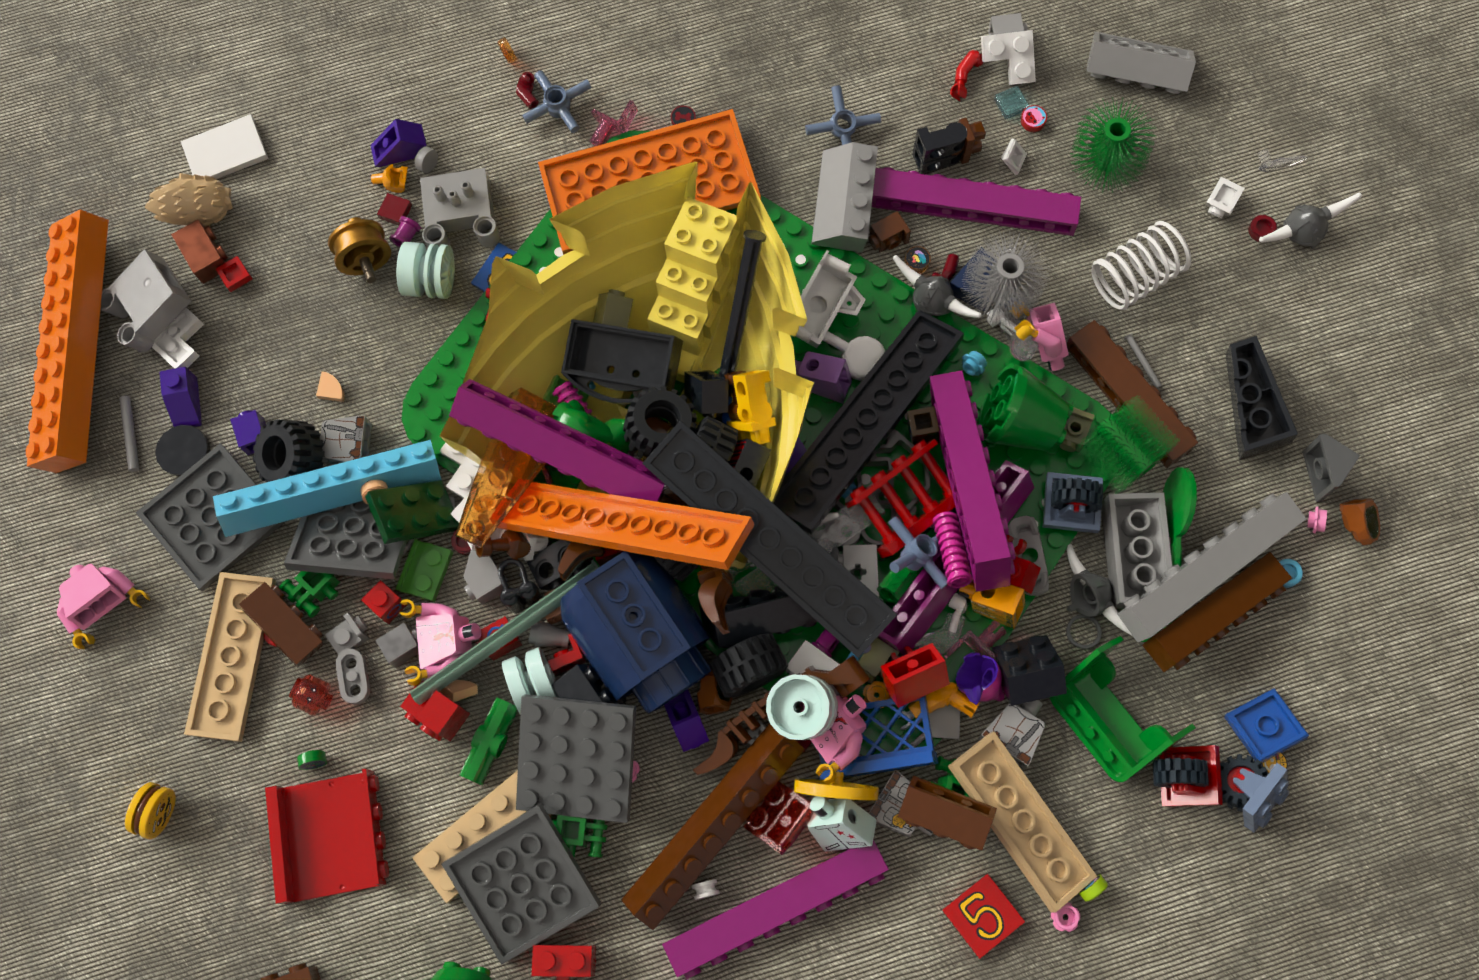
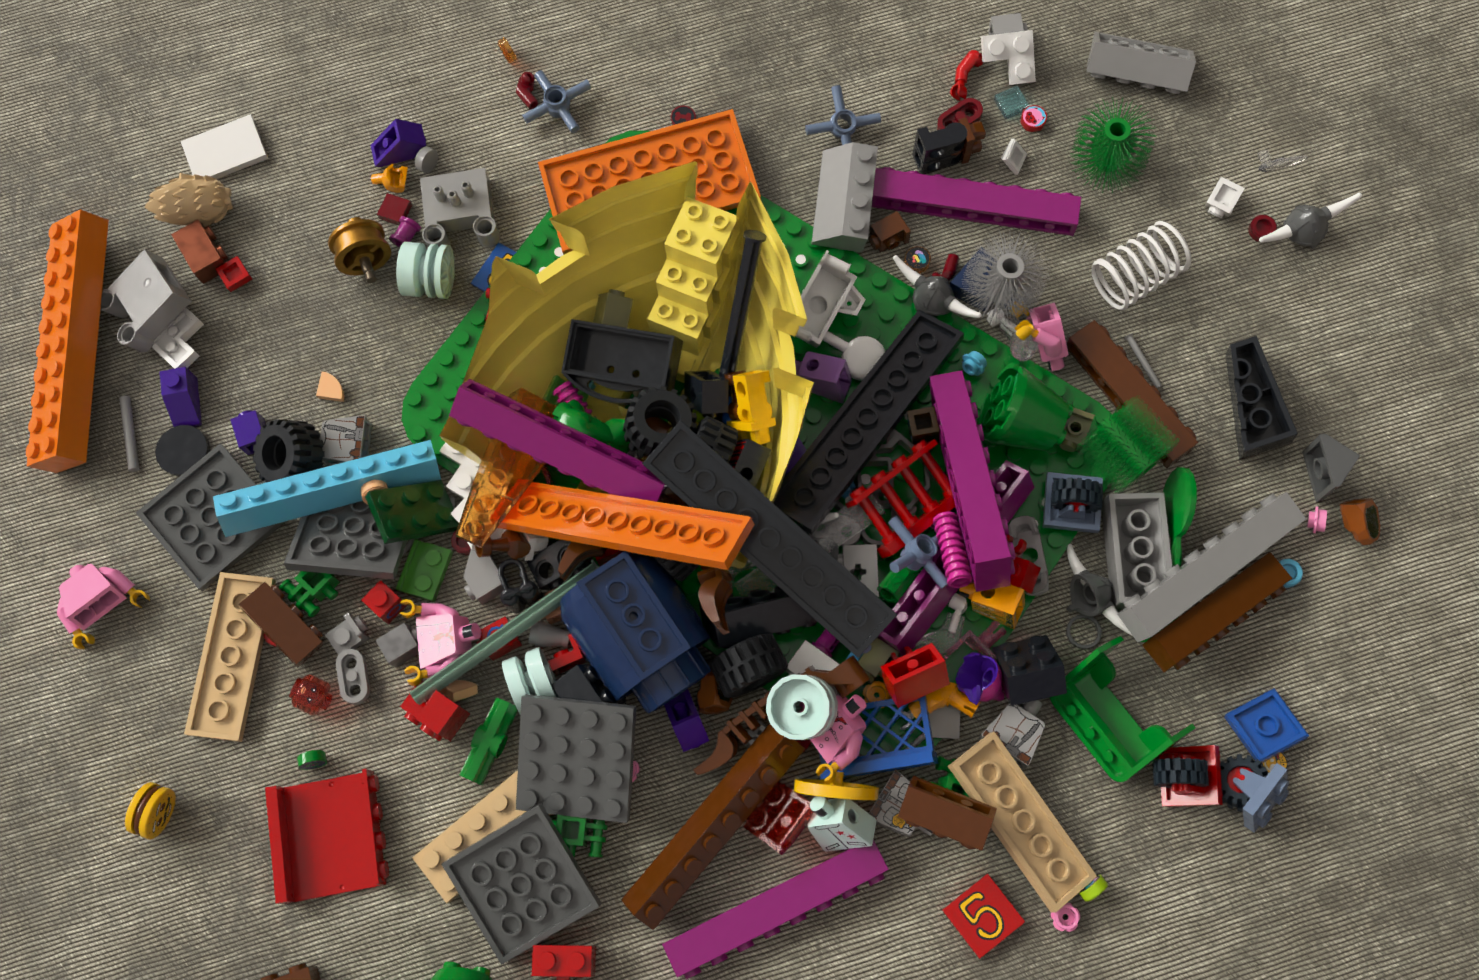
clear pink bracket [589,100,638,146] -> none
white bush [691,879,720,900] -> none
none -> dark red plate [937,98,983,130]

